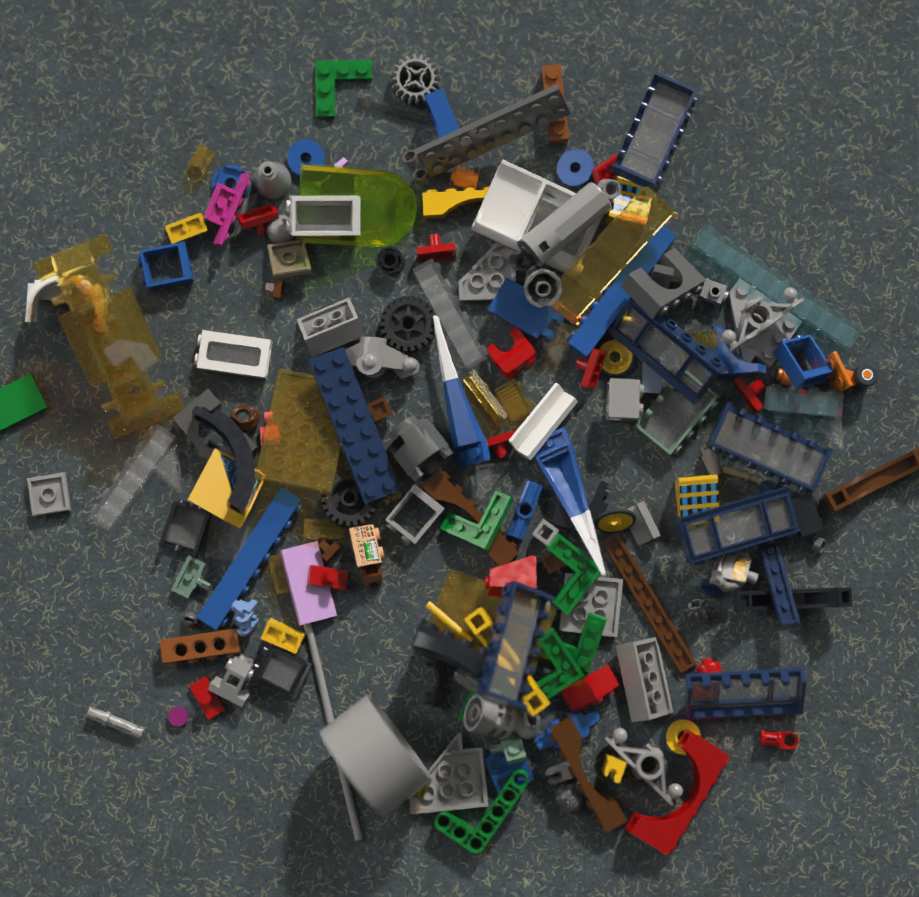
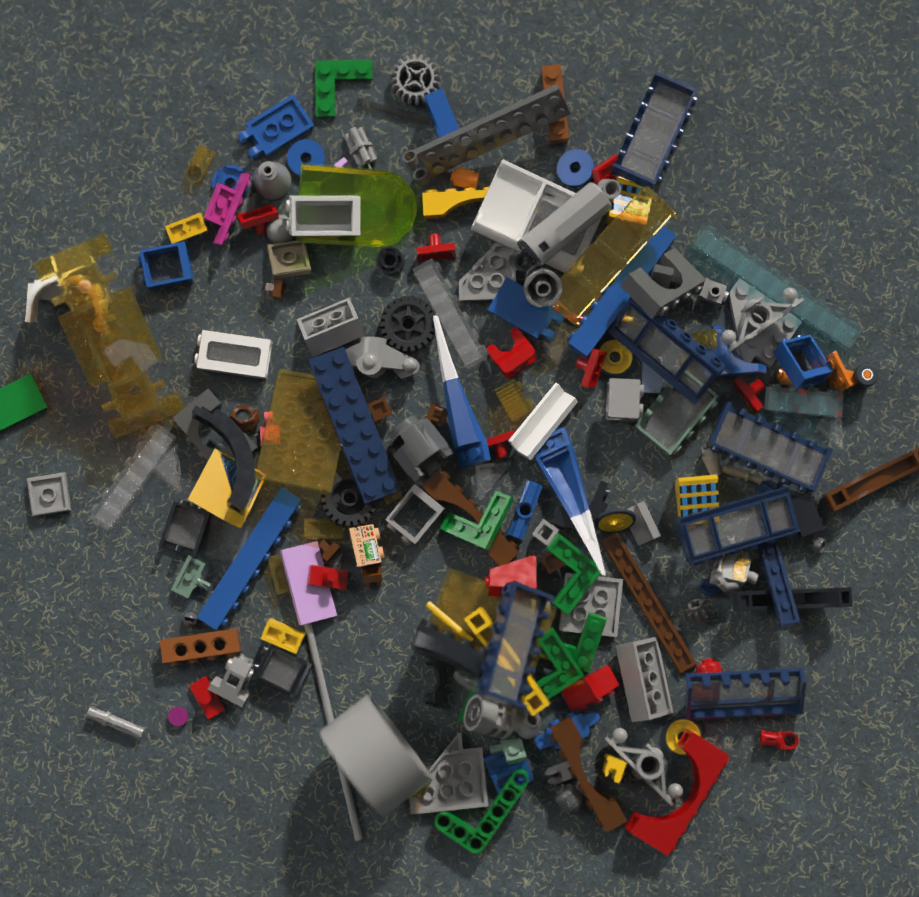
medium blue piece [231,599,259,637] -> none
clear yellow plate [464,370,508,425] -> none
none -> blue tile [237,94,314,160]
none -> light grey piece [344,127,377,181]
none -> reddish brown tile [426,403,448,428]

